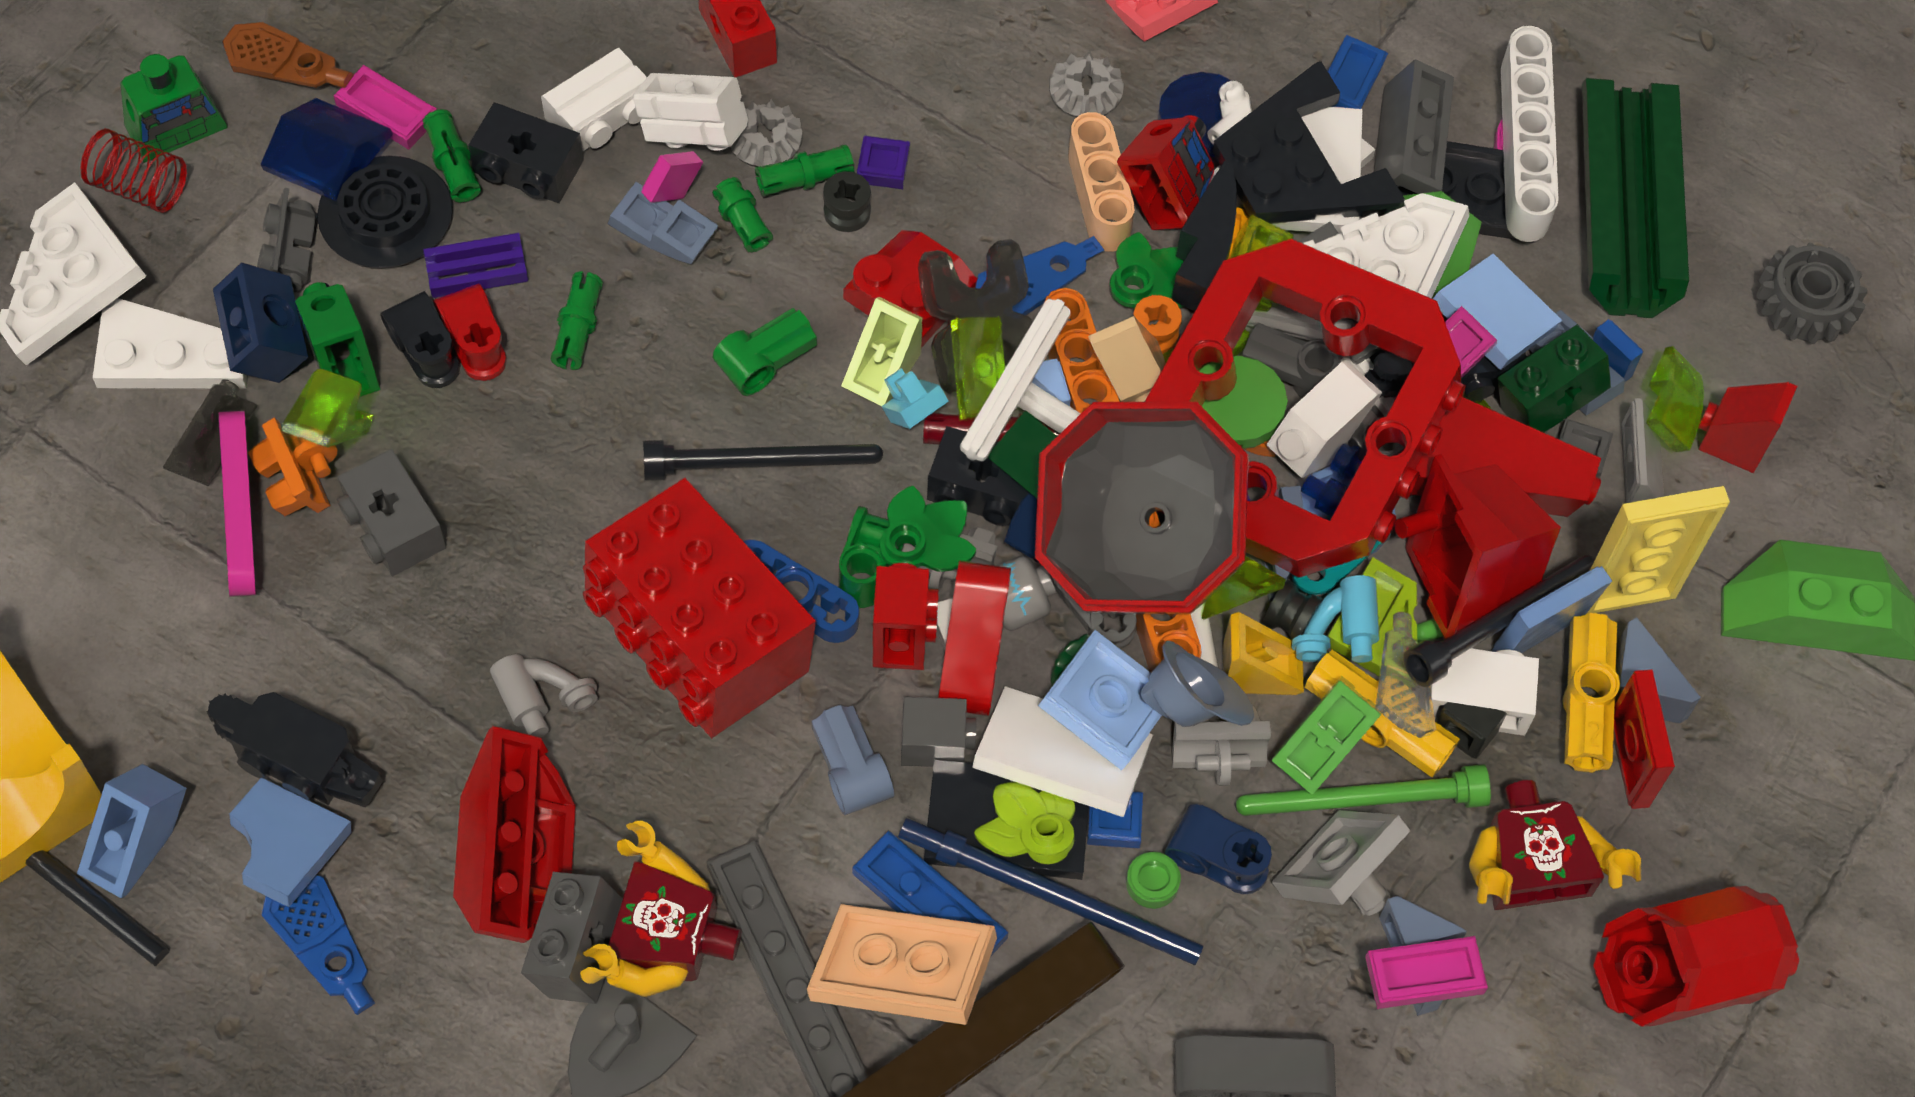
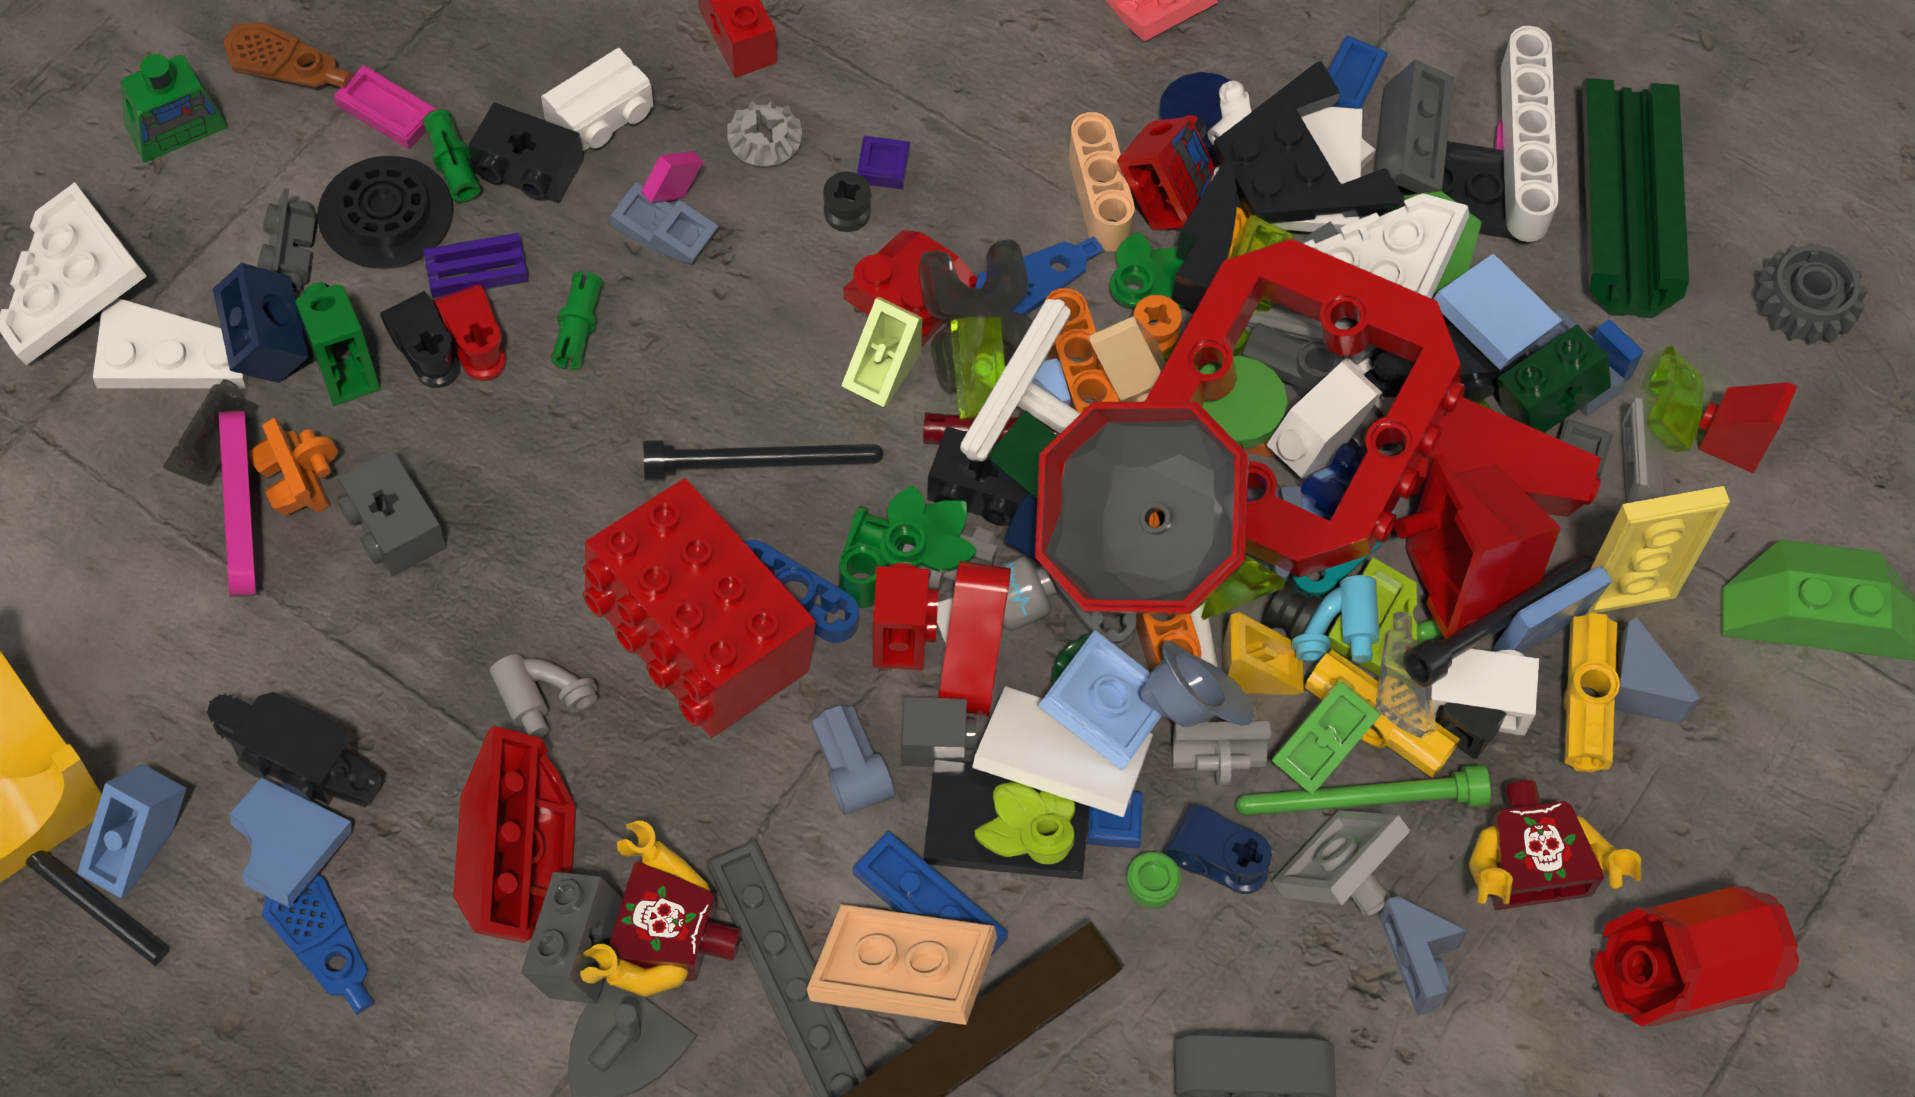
red piece [80,128,187,213] -> none
clear blue slope [260,98,393,201] -> none
clear neon green slope [281,369,373,447] -> none
white brick [633,73,748,151] -> none
green pin [712,177,773,253] -> none
green piece [712,308,817,396] -> none
green pin [755,144,854,197] -> none
medium azure tile [881,368,949,429] -> none
dark blue bar [898,818,1203,965] -> none
light grey gear [1050,51,1124,117] -> none
dark pink tile [1365,936,1488,1009] -> none
dark pink tile [1445,306,1497,378] -> none
red tile [1614,669,1675,809] -> none

